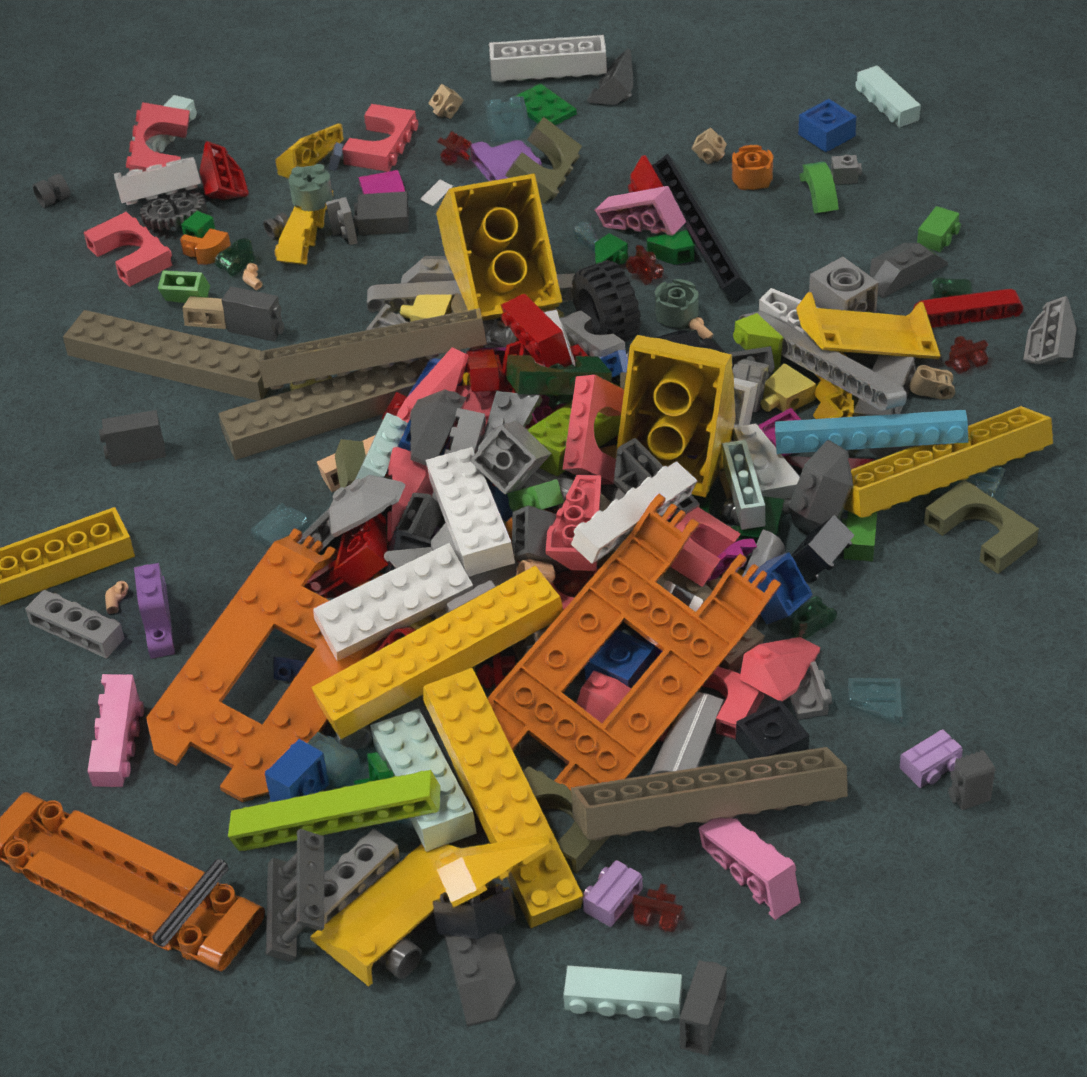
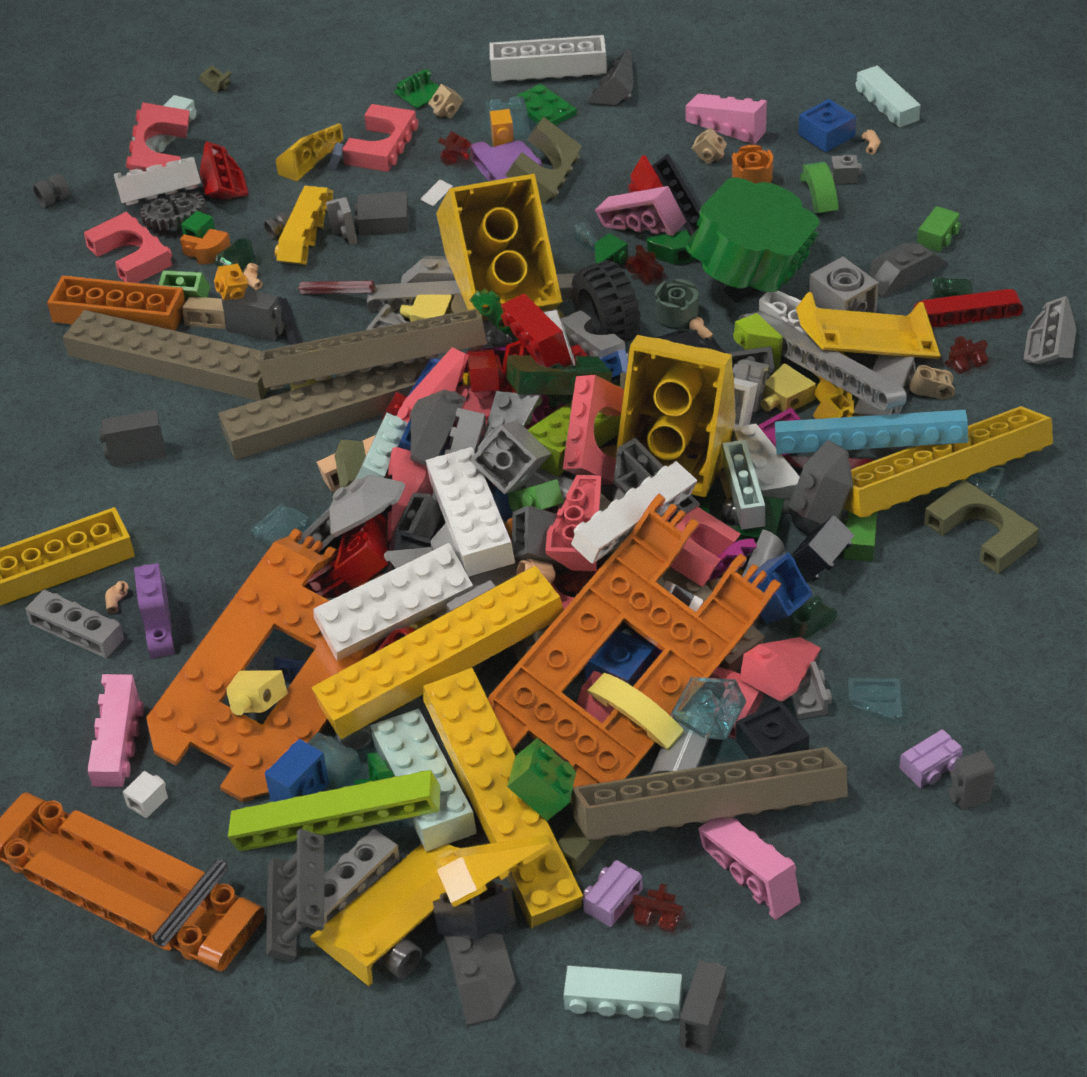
sand green brick [289,164,333,211] -> none
dark pink slope [358,170,405,194] -> none
red hips [476,652,515,688] -> none
none -> orange brick [47,275,186,331]
none -> white brick [123,771,168,819]
none -> olive bracket [199,65,232,93]
none -> light orange brick [214,264,248,301]
none -> light yellow torso [226,670,288,715]
none -> black axle [278,297,303,345]
none -> axle [298,280,376,294]
none -> green hinge [394,69,440,109]
none -> green brick [469,288,520,343]
none -> light orange brick [490,109,514,147]
none -> green brick [507,738,576,821]
none -> light yellow slope [587,673,684,751]
none -> clear light blue slope [670,677,747,740]
none -> green brick [685,177,820,292]
none -> bright pink wedge [686,94,767,144]
none -> light nougat arm [862,130,881,155]

